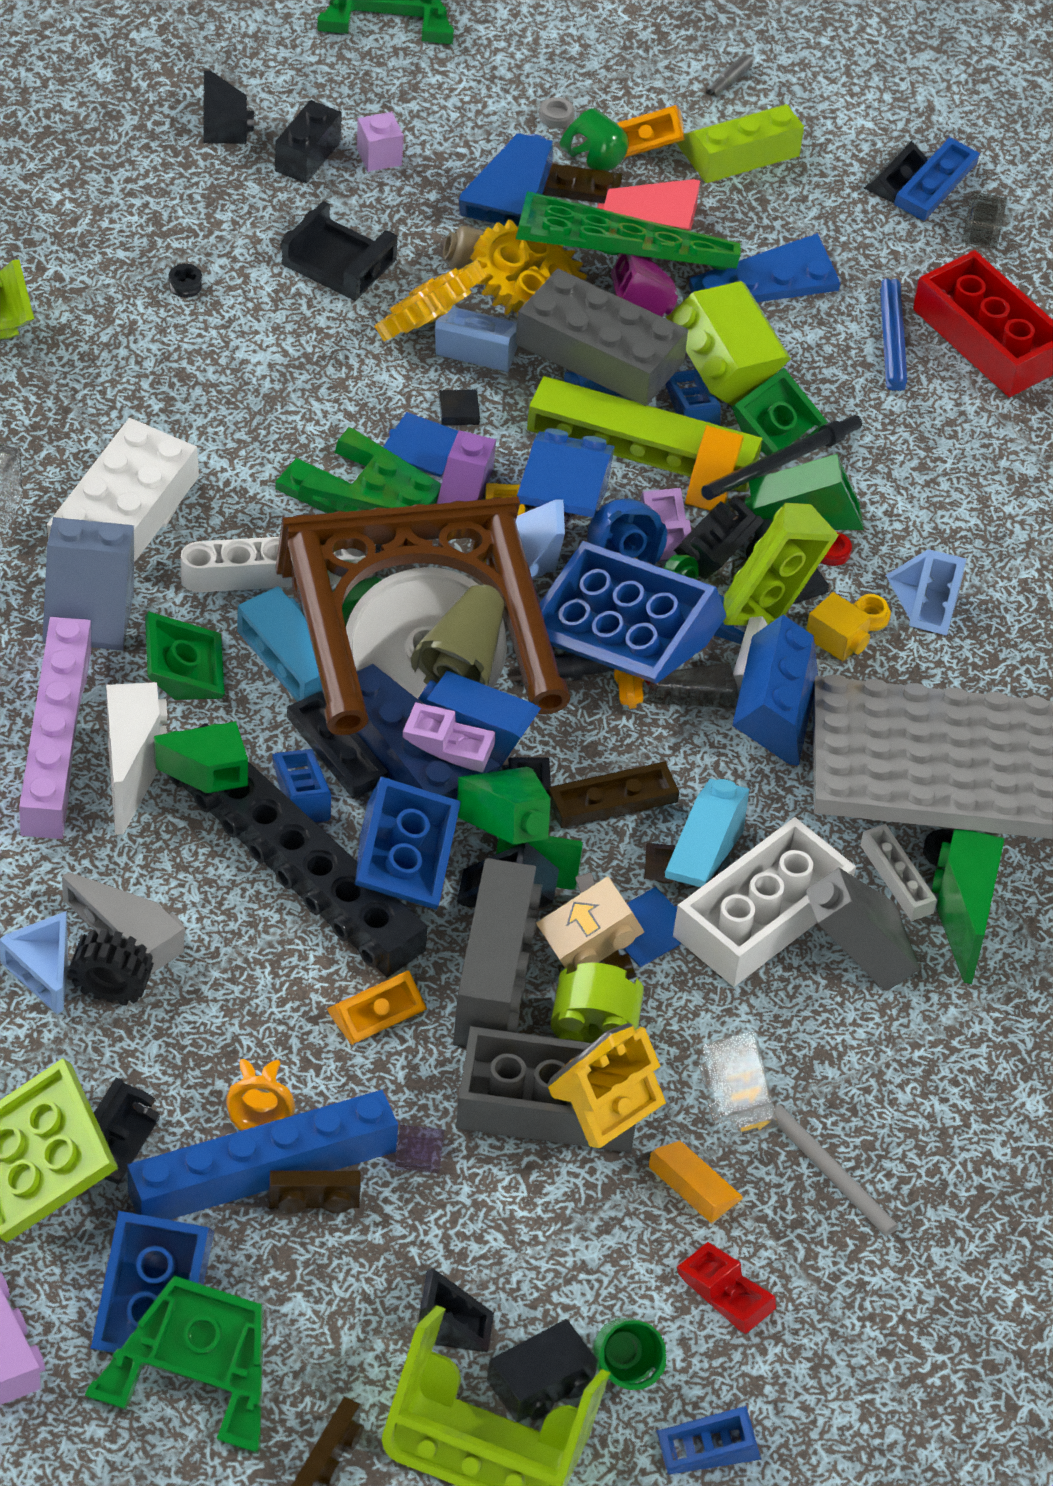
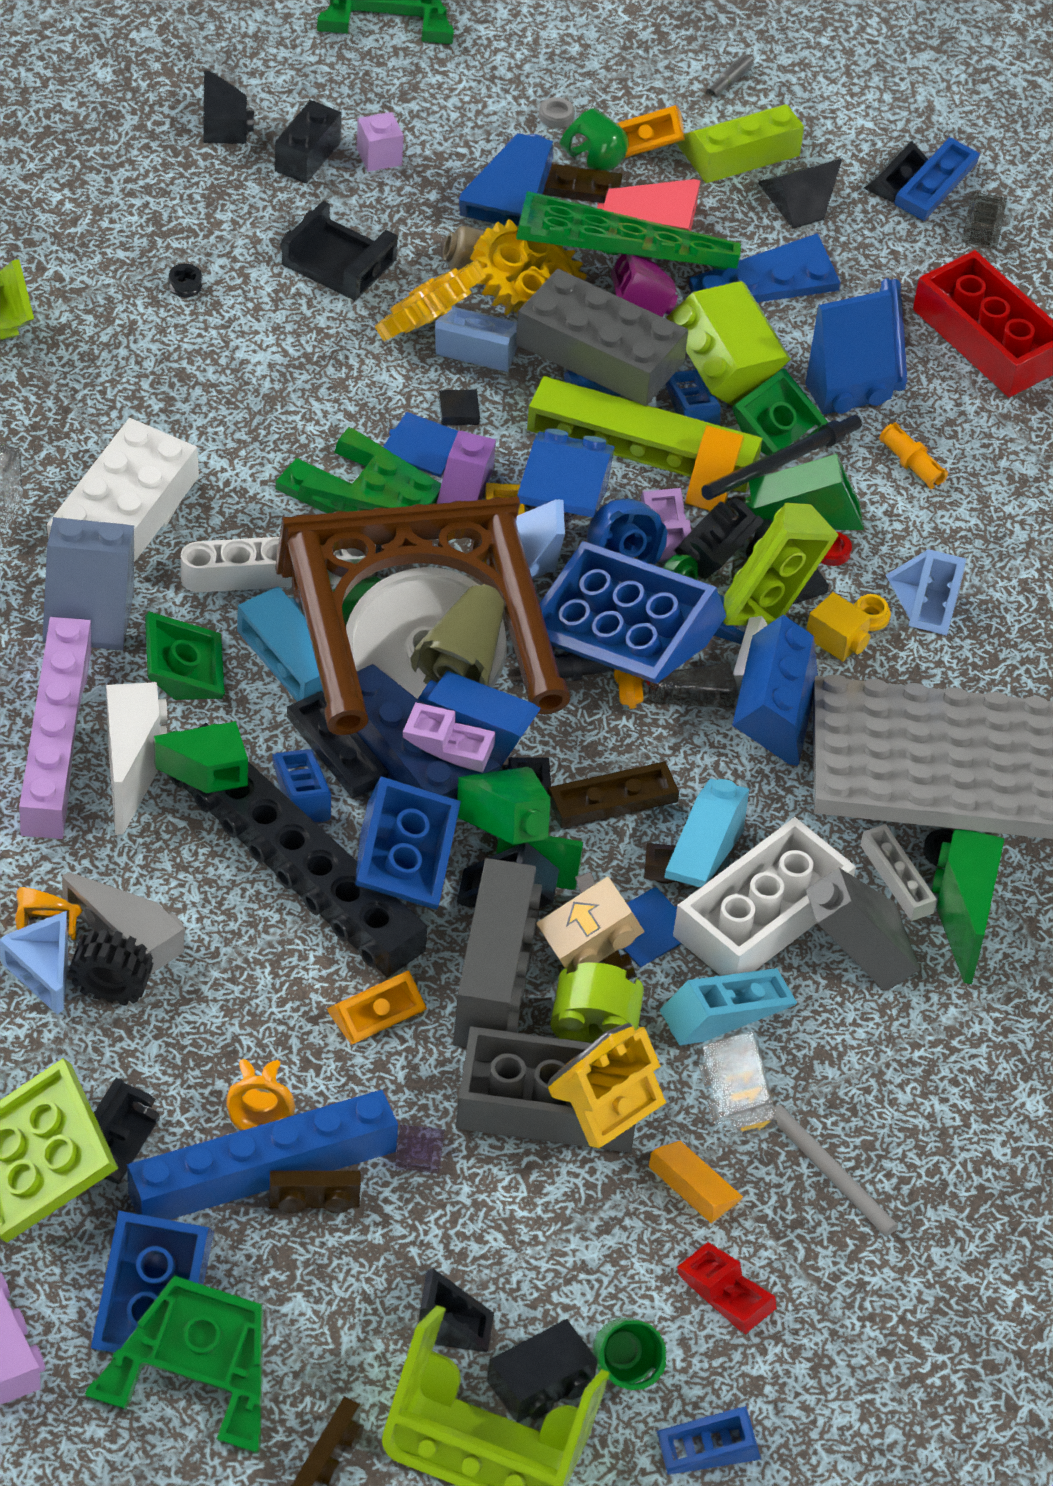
none -> light orange piece [15,887,83,940]
none -> medium azure slope [660,968,797,1046]
none -> black slope [758,158,843,229]
none -> blue slope [805,290,896,415]
none -> light orange pin [879,422,948,489]

